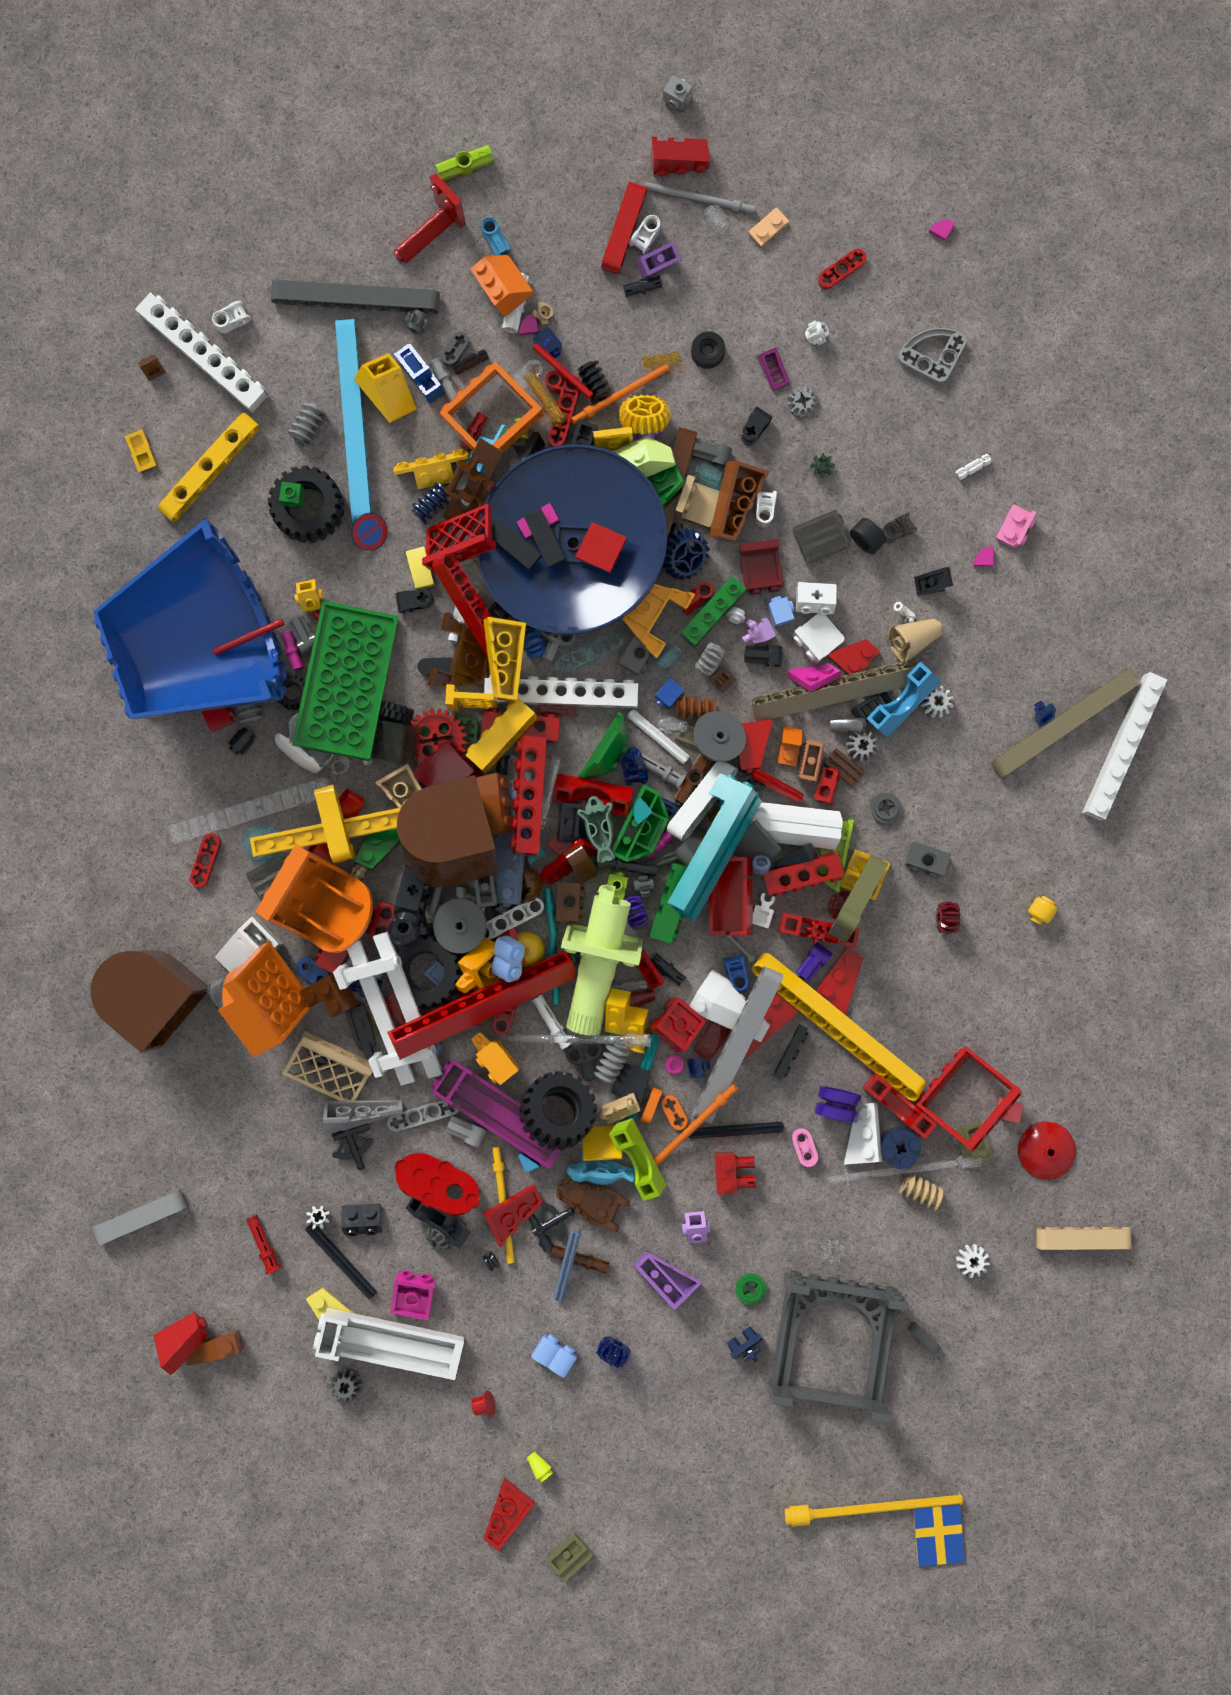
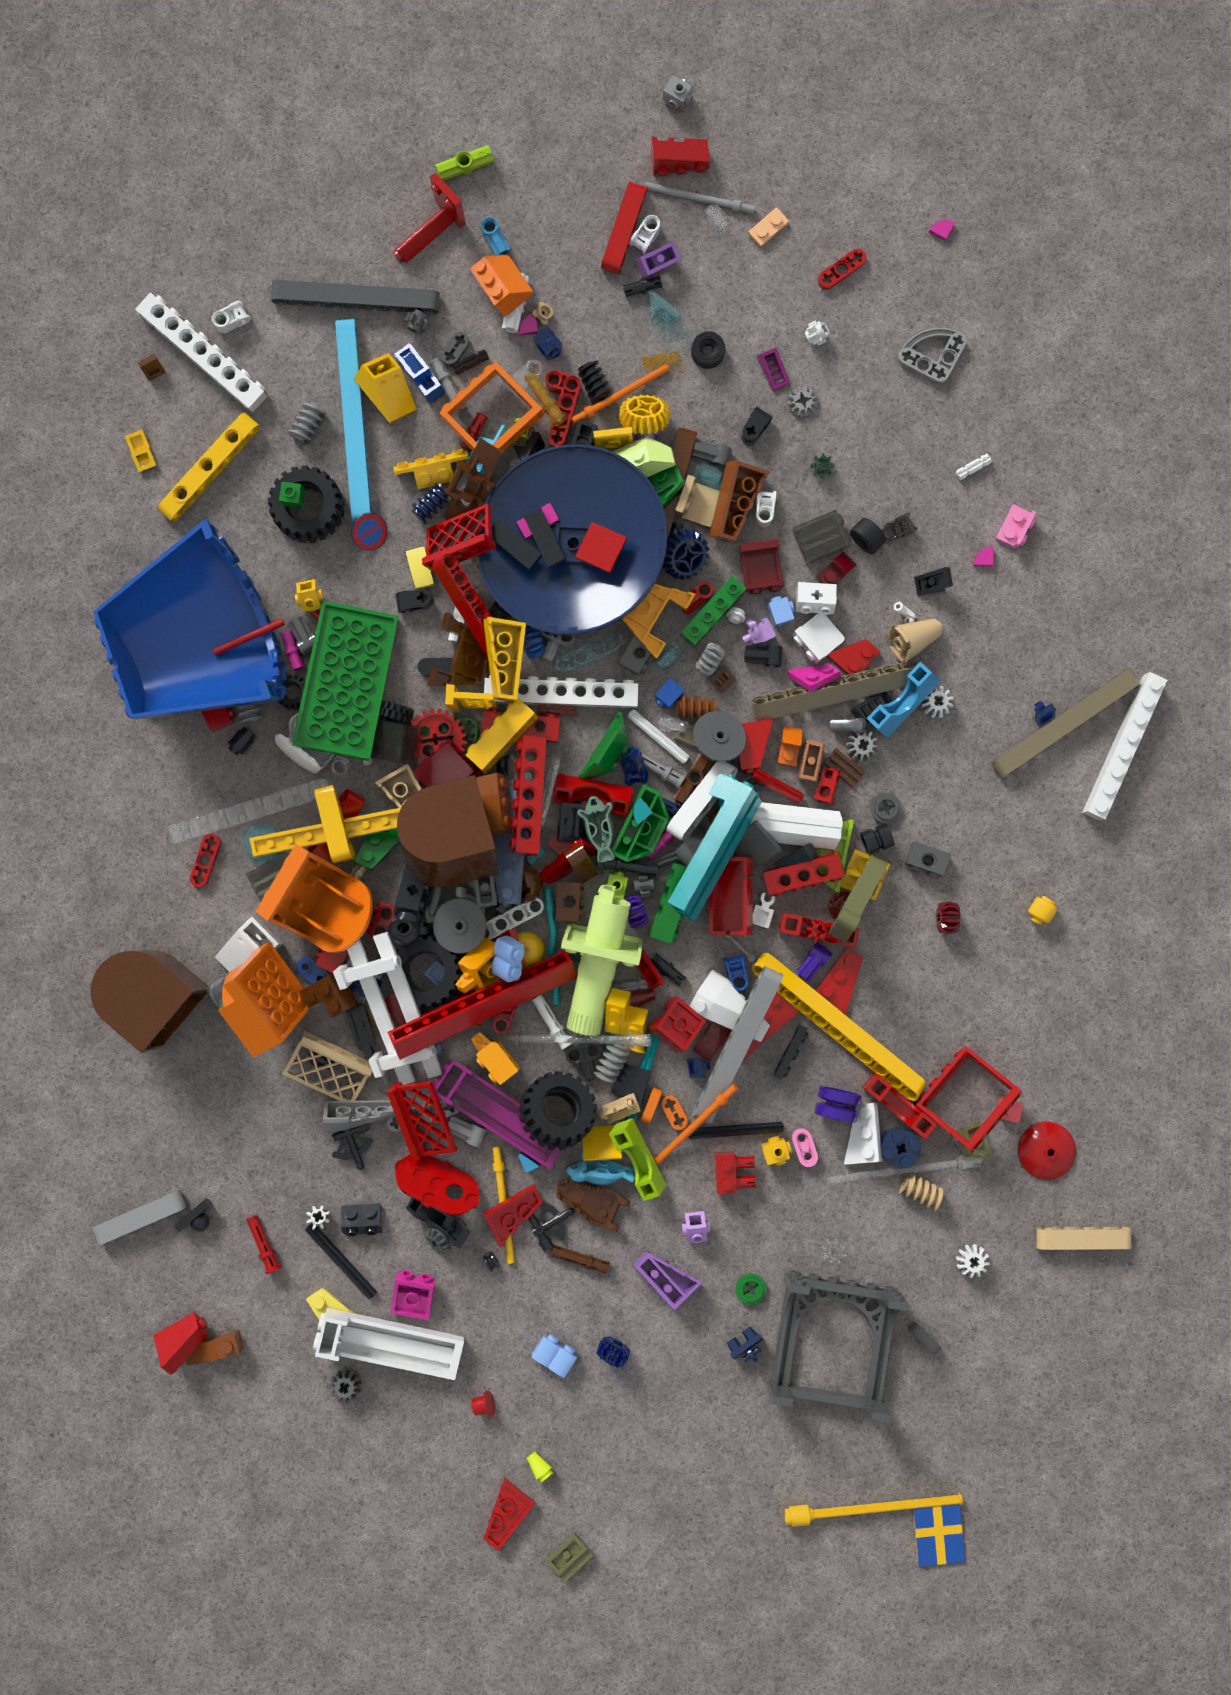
red bar [532,343,594,399] -> none
sand blue axle [553,1230,581,1302] -> none
dark pink plate [665,1055,685,1075] -> none
sand blue tile [751,855,771,875] -> none
none -> black tile [175,1199,213,1232]
none -> red fence [387,1081,458,1161]
none -> clear light blue slope [648,290,681,324]
none -> yellow brick [761,1136,792,1166]
none -> dark red slope [816,551,857,585]
none -> black wheel [860,823,895,855]

